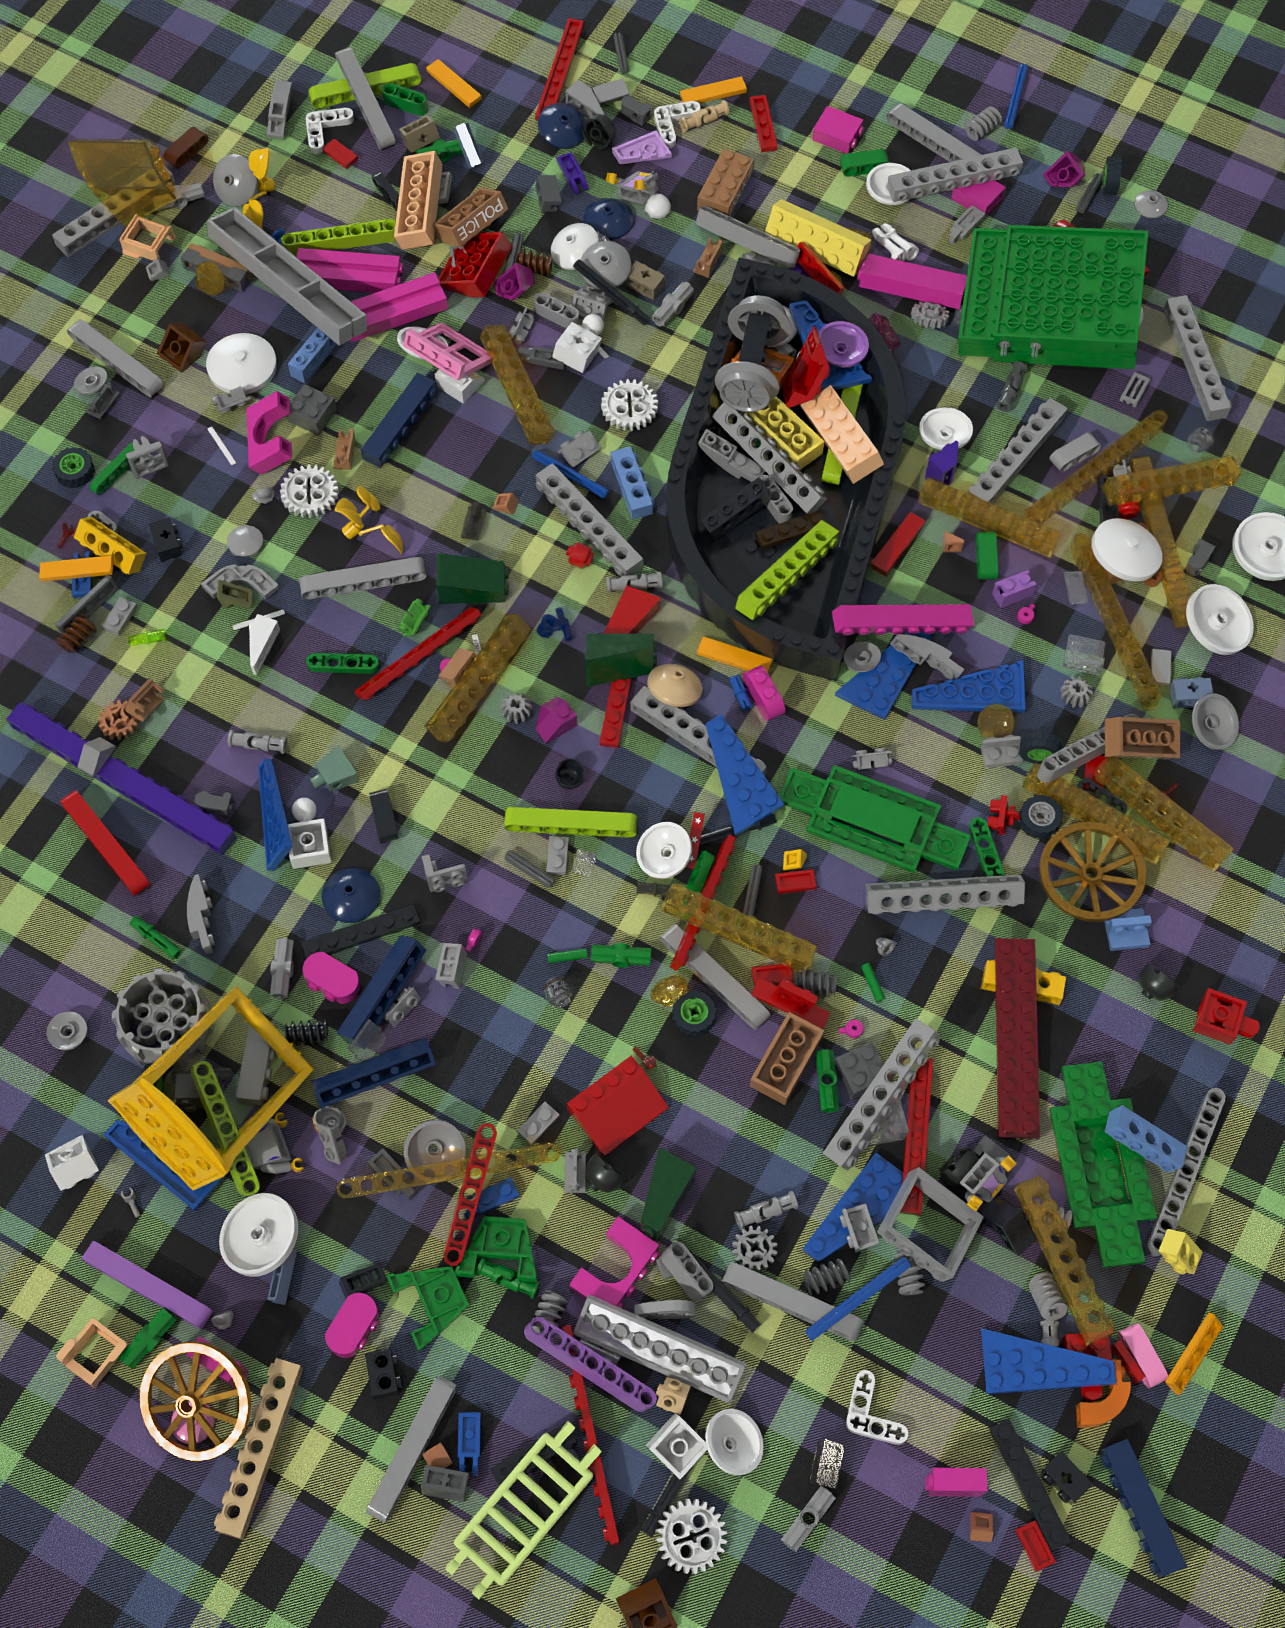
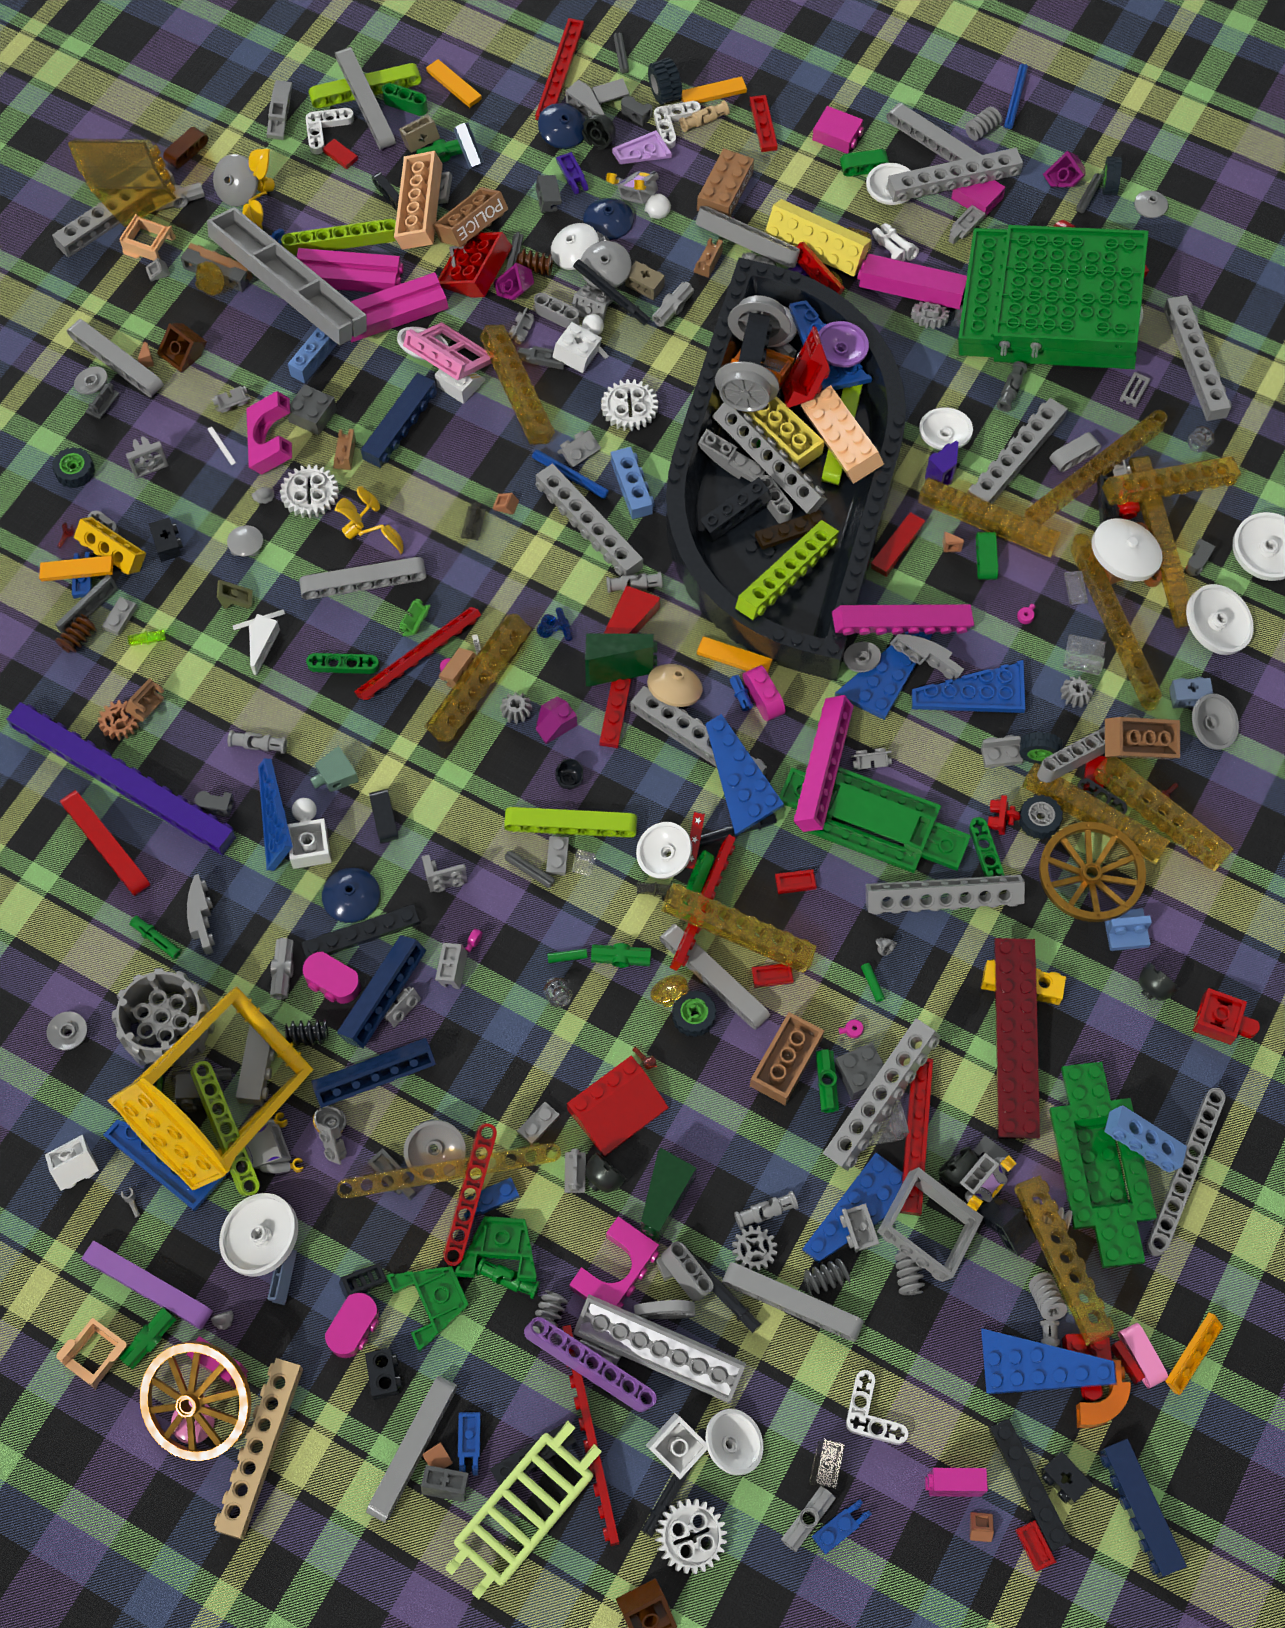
light grey slope [78,737,116,777] -> none
green beam [90,442,141,495] -> none
light grey plate [201,564,279,600] -> none
white dish [206,333,277,394] -> none
clear piece [348,1019,387,1062] -> none
dark green slope [436,553,509,604] -> none
red head [566,542,594,569] -> none
tan brick [656,1377,691,1415] -> none
dark grey axle [743,864,762,920] -> none
red bracket [751,978,830,1029] -> none
yellow slope [783,849,807,870] -> none
dark grey piece [795,969,837,998] -> none
blue axle [805,1257,911,1341] -> none
clear pink brick [868,313,901,352] -> none
clear yellow dish [977,704,1015,738] -> none
medium lavender brick [992,570,1037,608] -> none
light grey tile [1150,649,1171,686] -> none
light yellow brick [1159,1229,1203,1274] -> none
none -> nougat slope [138,342,154,368]
none -> black wheel [648,58,682,105]
none -> dark pink brick [794,695,854,832]
none -> blue hinge [811,1499,872,1555]

